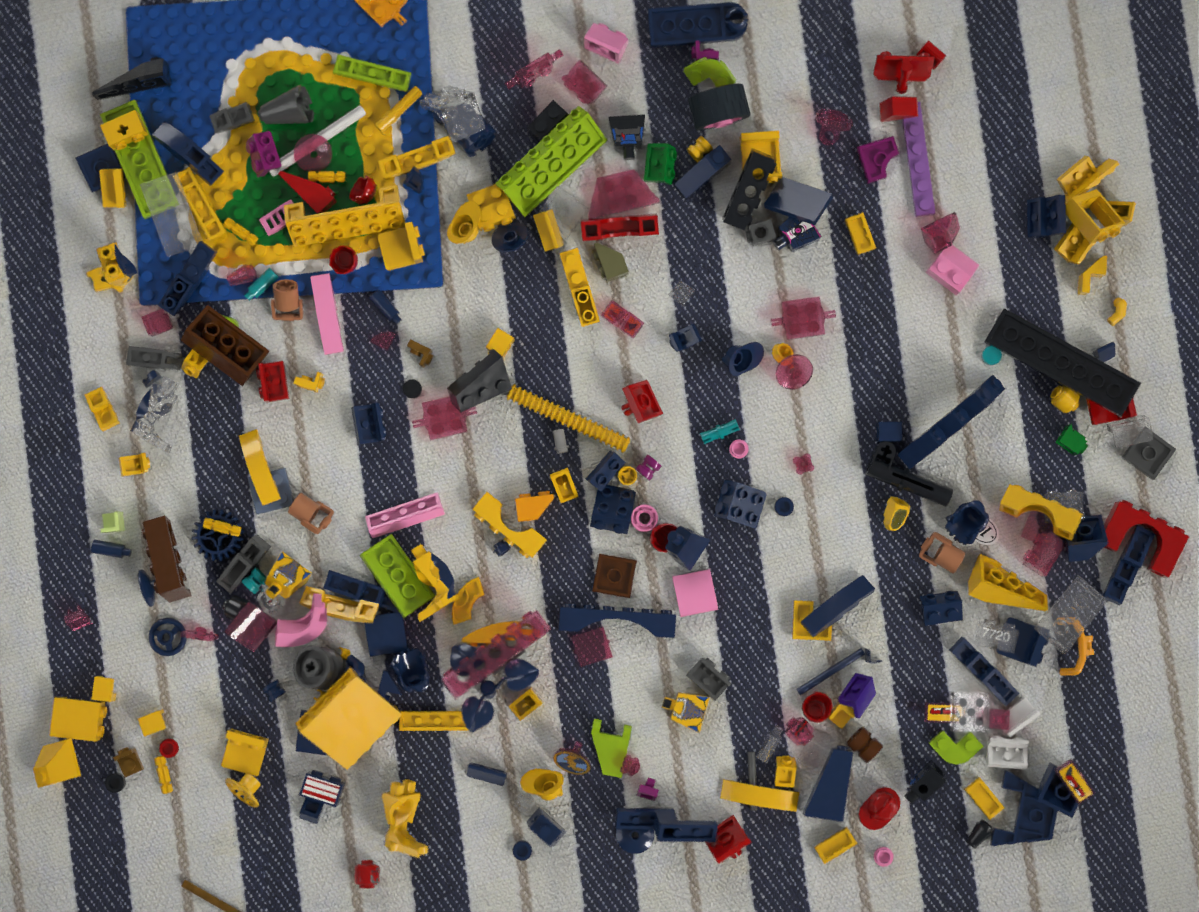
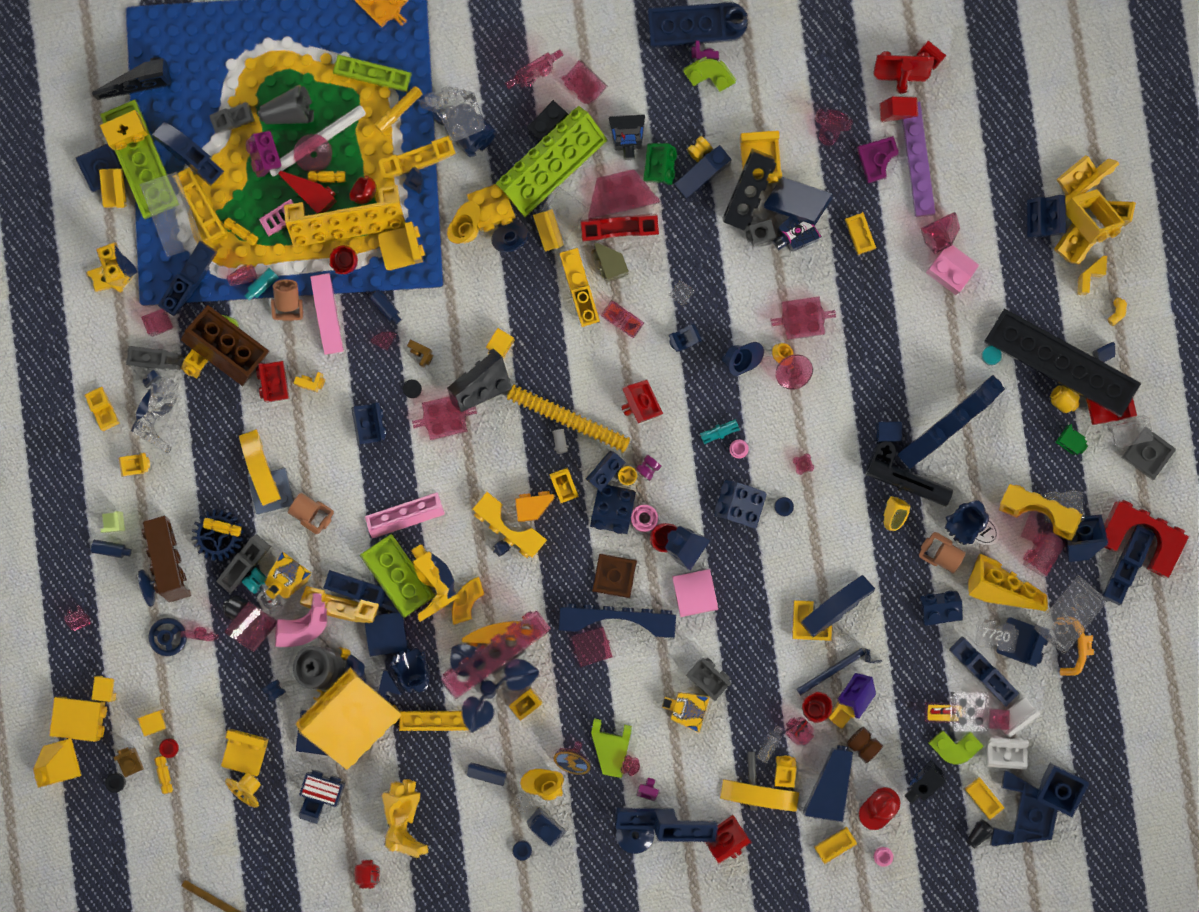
bright pink slope [584,23,628,64] -> none
black wheel [688,83,751,130] -> none
slope [1055,759,1095,804] -> none

